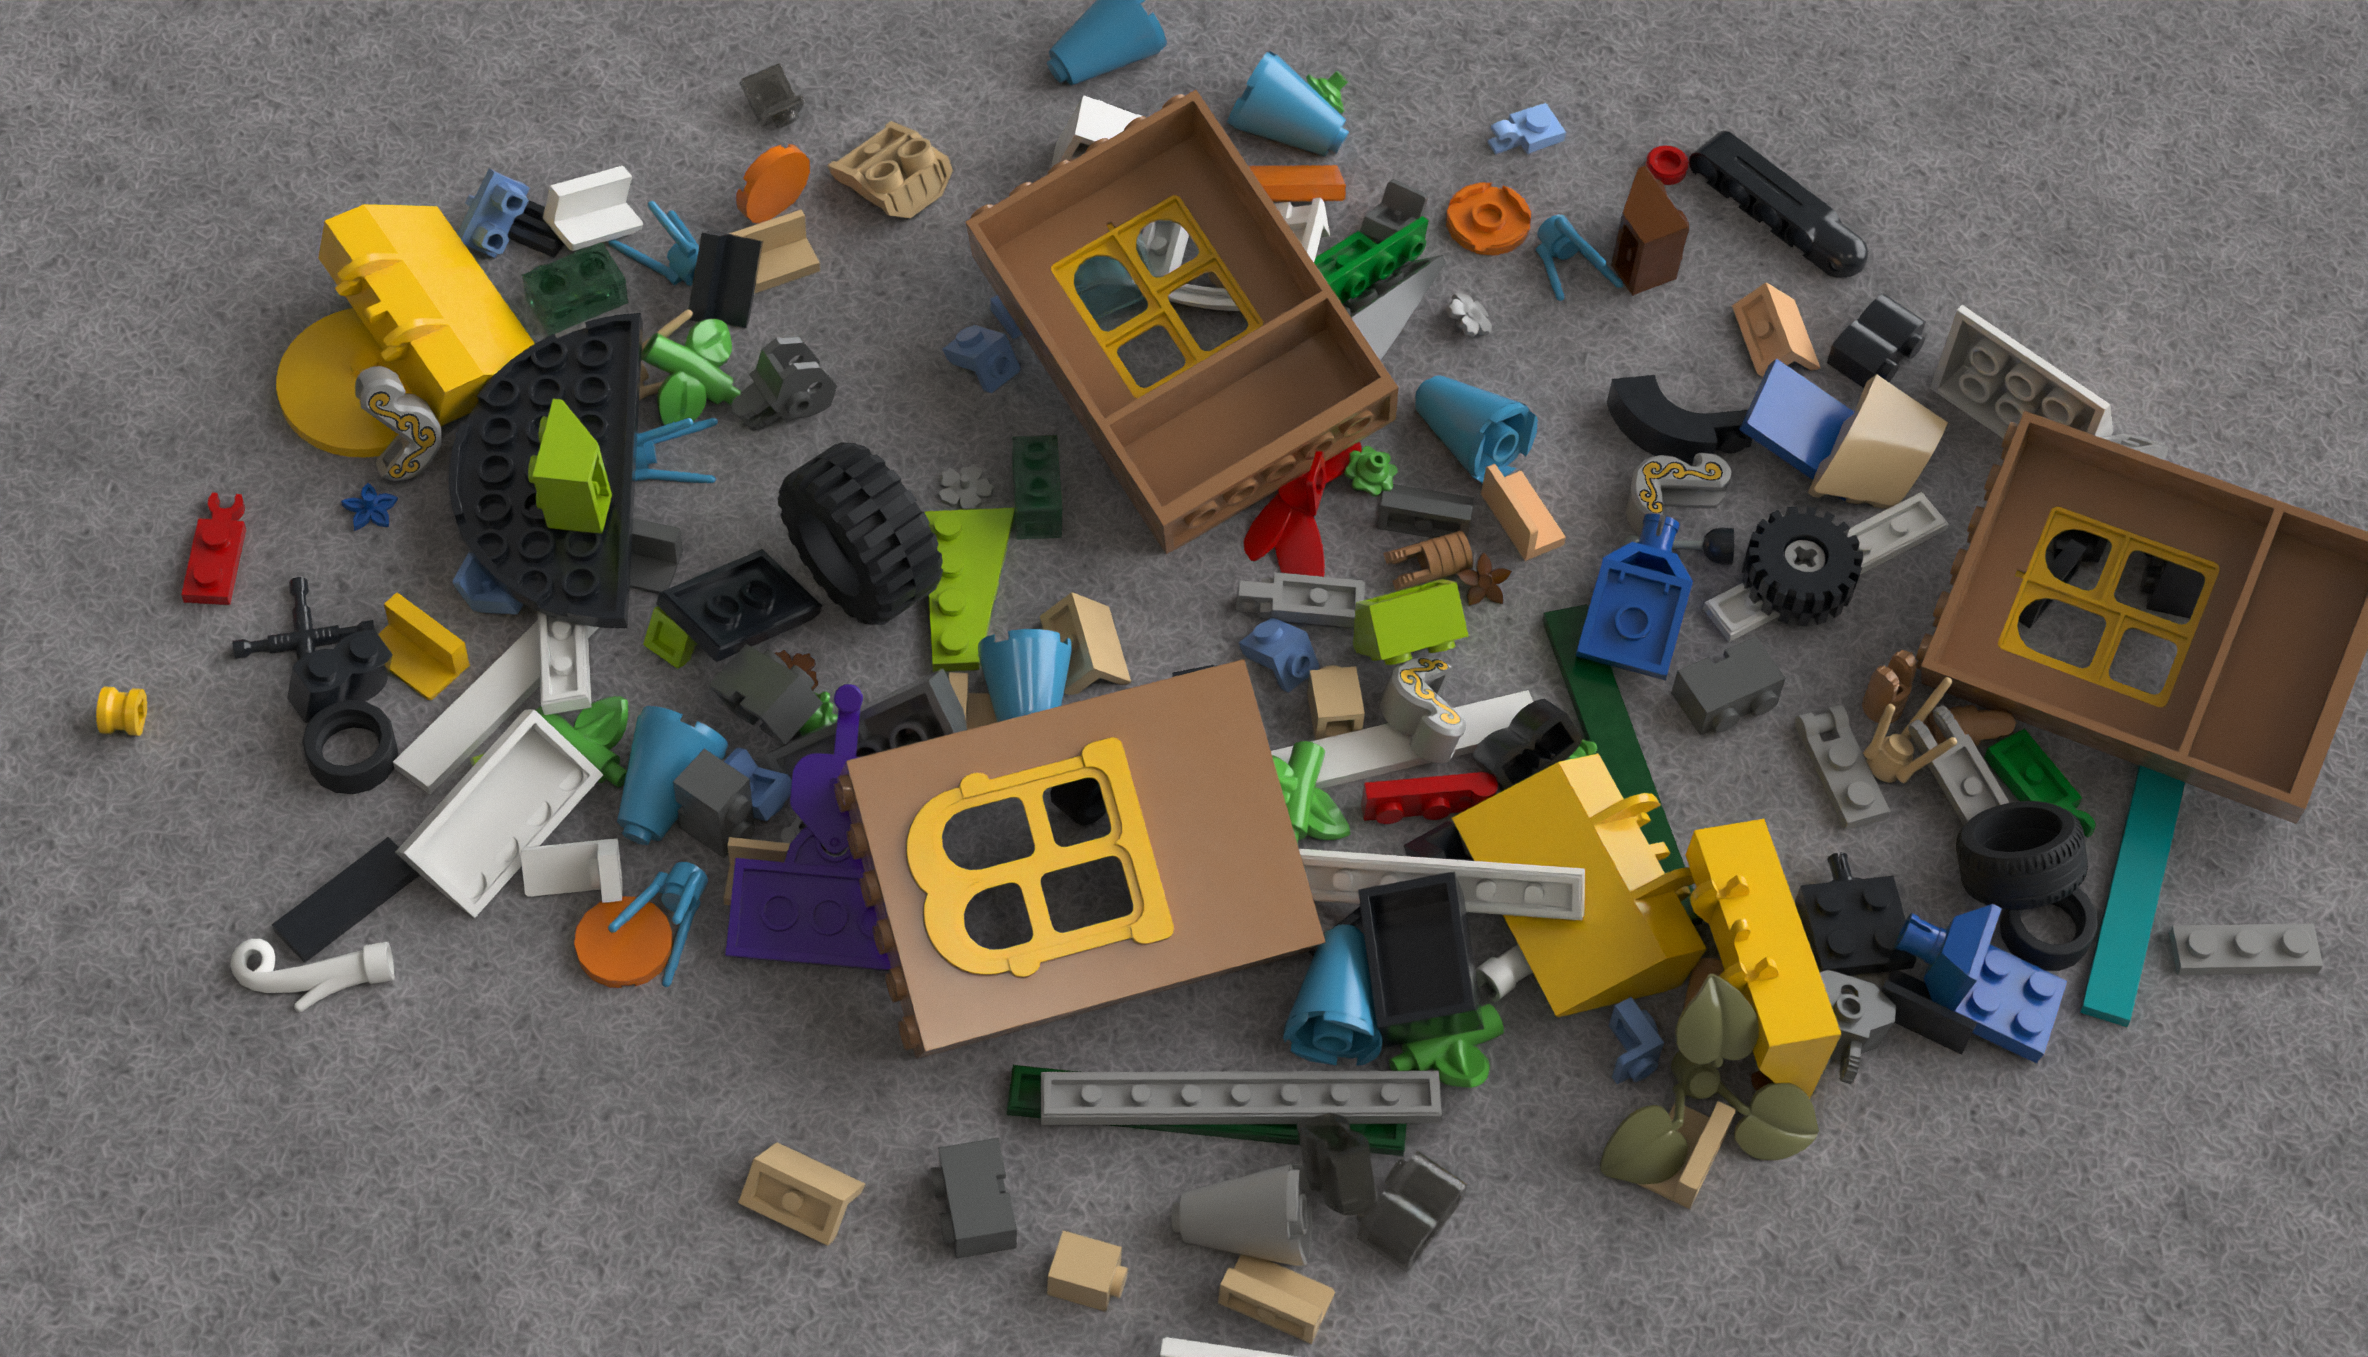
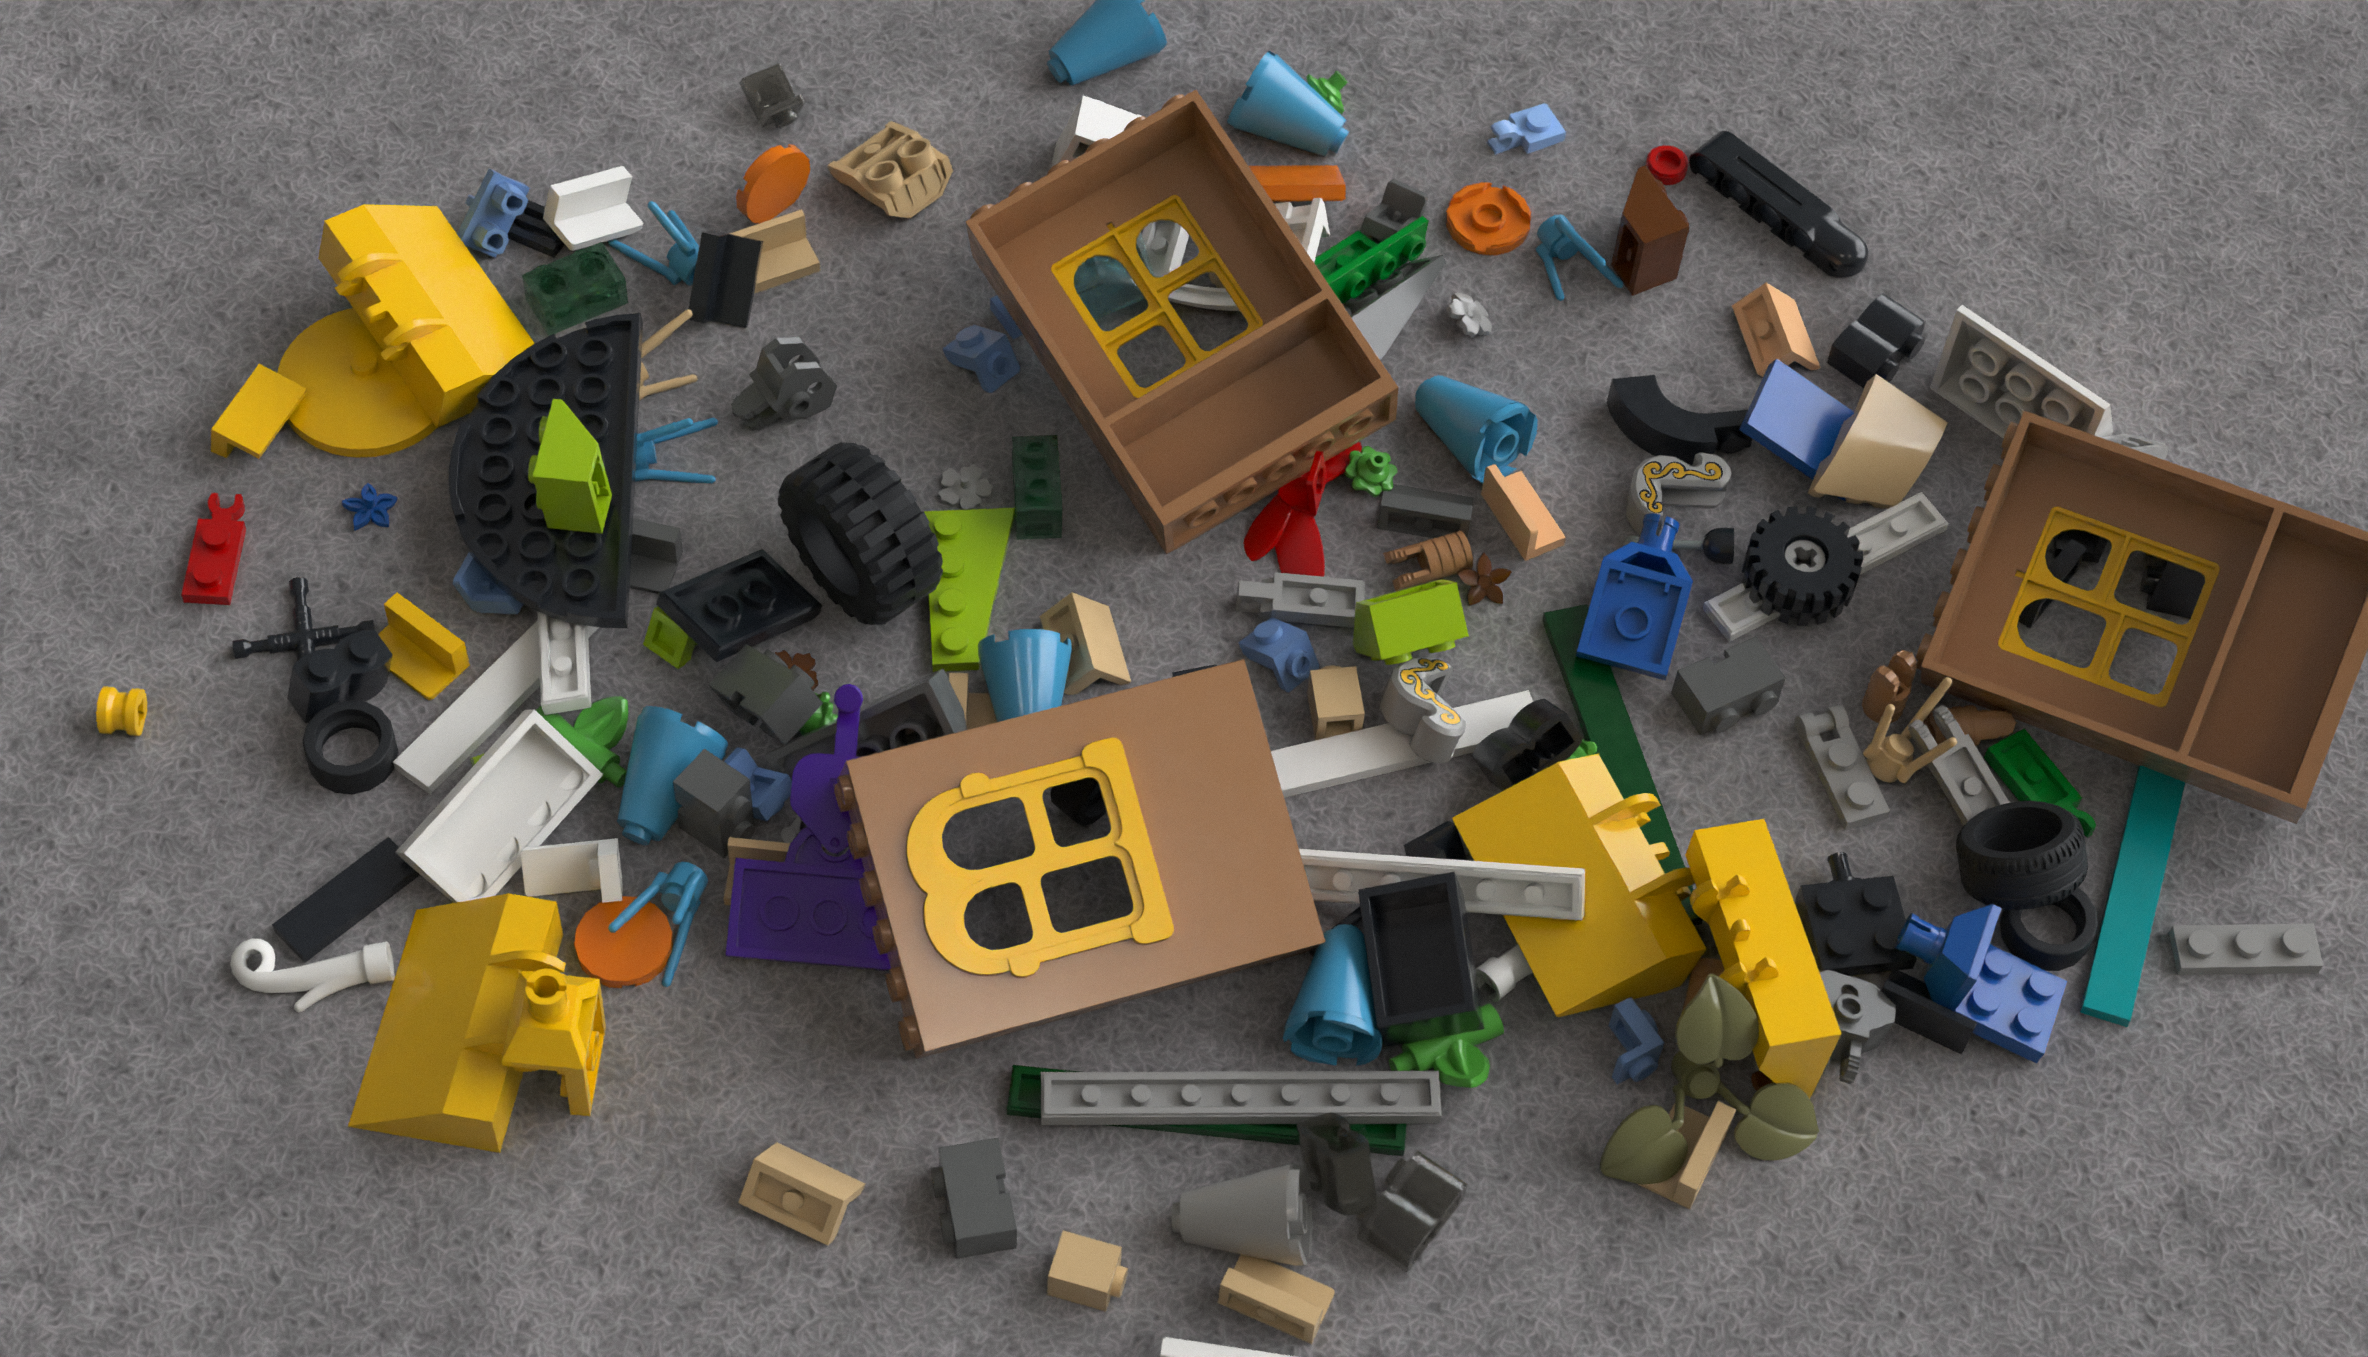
light grey animal [355,366,441,482] -> none
bright green plant [641,319,741,425] -> none
bright green plant [1272,741,1351,843] -> none
red plate [1361,772,1498,824] -> none
none -> yellow panel [211,363,307,459]
none -> yellow piece [348,893,566,1153]
none -> yellow plate [502,968,606,1116]

